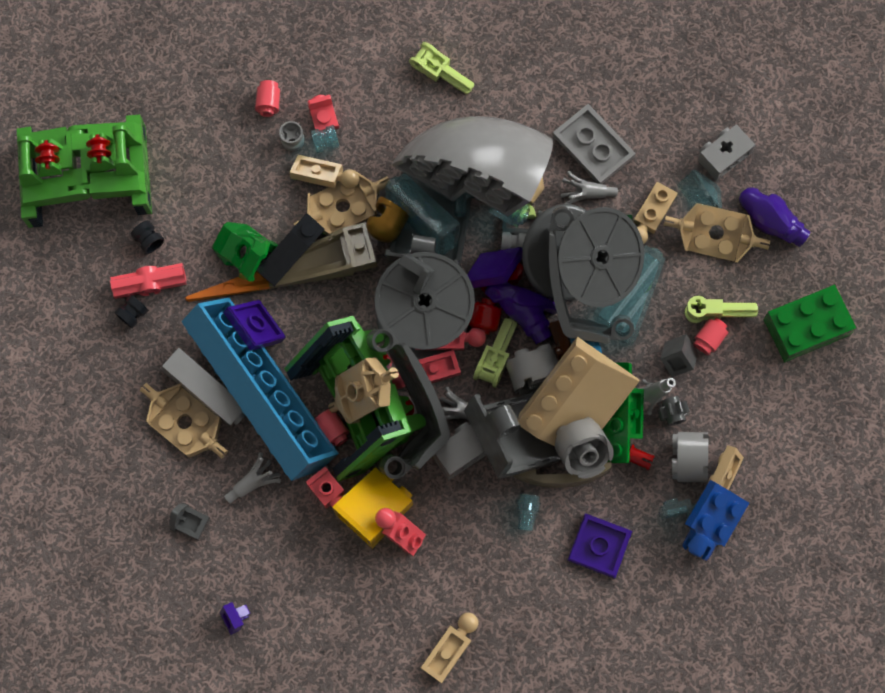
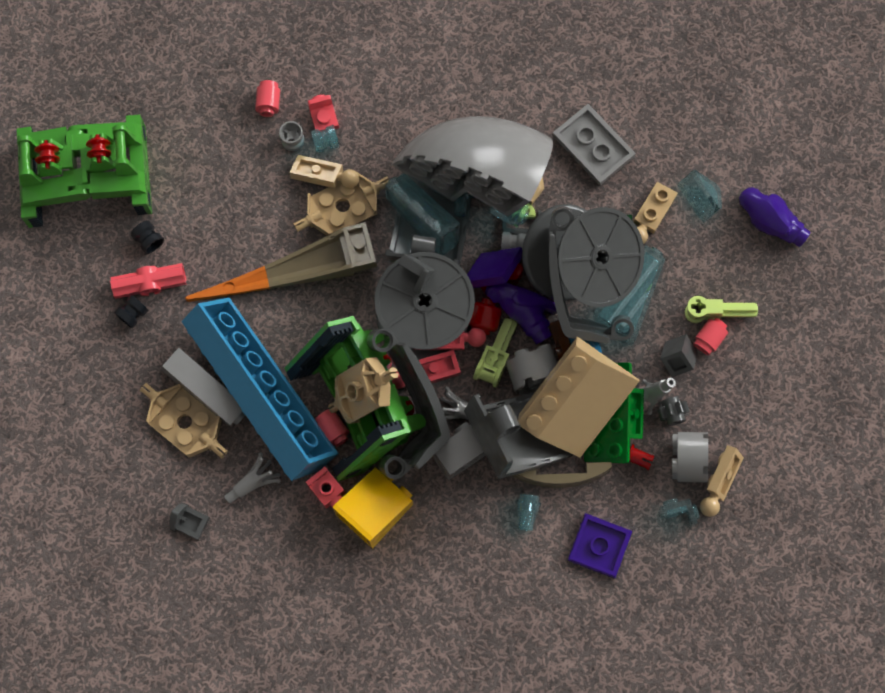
green piece [212,222,278,281] -> none
dark purple tile [219,602,251,635] -> none
dark purple tile [223,300,286,351] -> none
black slope [256,213,325,287] -> none
pearl gold helmet [366,196,409,243] -> none
coral plate [375,508,426,556] -> none
yellowish green connector [409,42,474,94] -> none
tan plate [421,613,478,684] -> none
light grey brick [555,417,613,479] -> none
light grey piece [560,171,618,204] -> none
tan plate [663,203,771,263] -> none
blue plate [682,480,749,561] -> none
light grey brick [698,124,755,181] -> none
green brick [763,285,856,363] -> none

